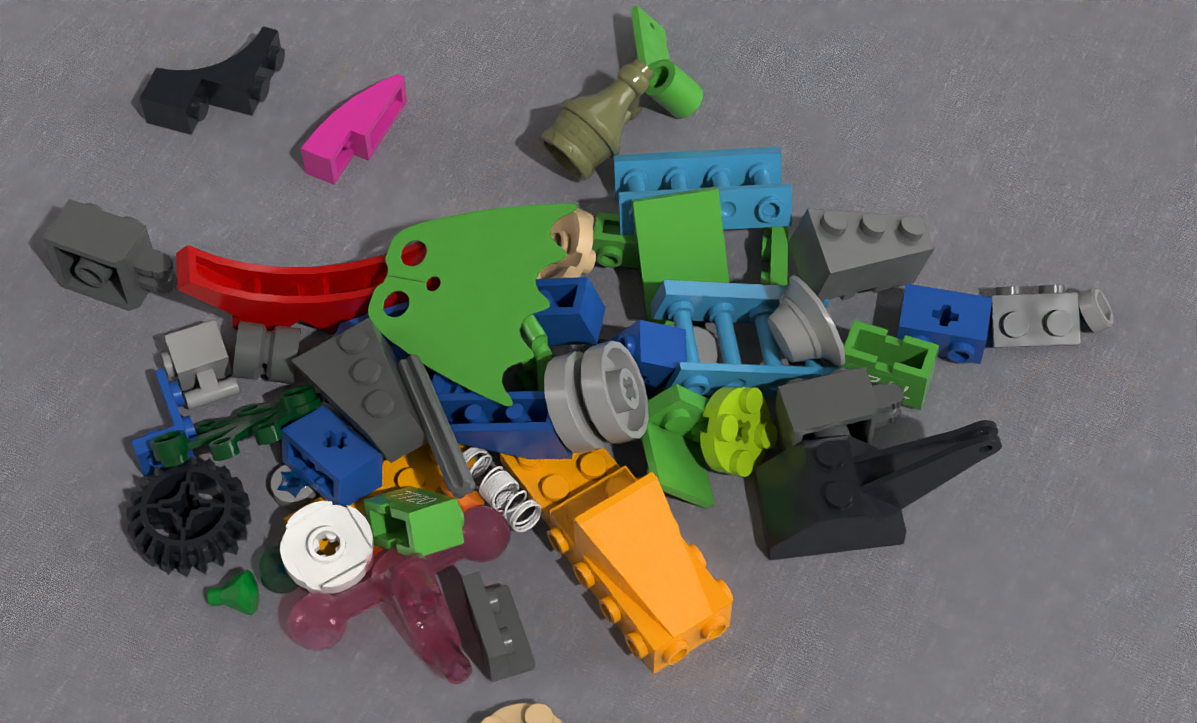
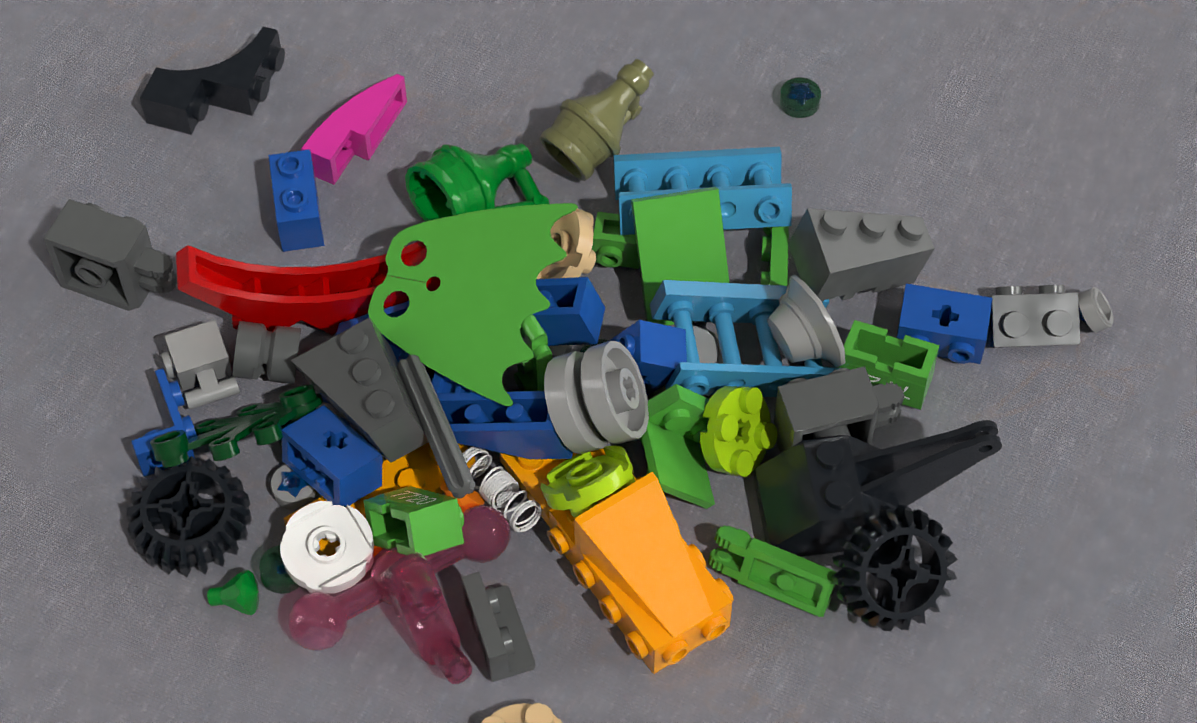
bright green door [631,5,703,118] -> none
none -> blue brick [268,149,325,252]
none -> green piece [405,143,549,222]
none -> lime plate [540,446,635,517]
none -> bright green hinge [708,525,836,617]
none -> clear green tile [780,77,821,118]
none -> black gear [831,505,958,632]

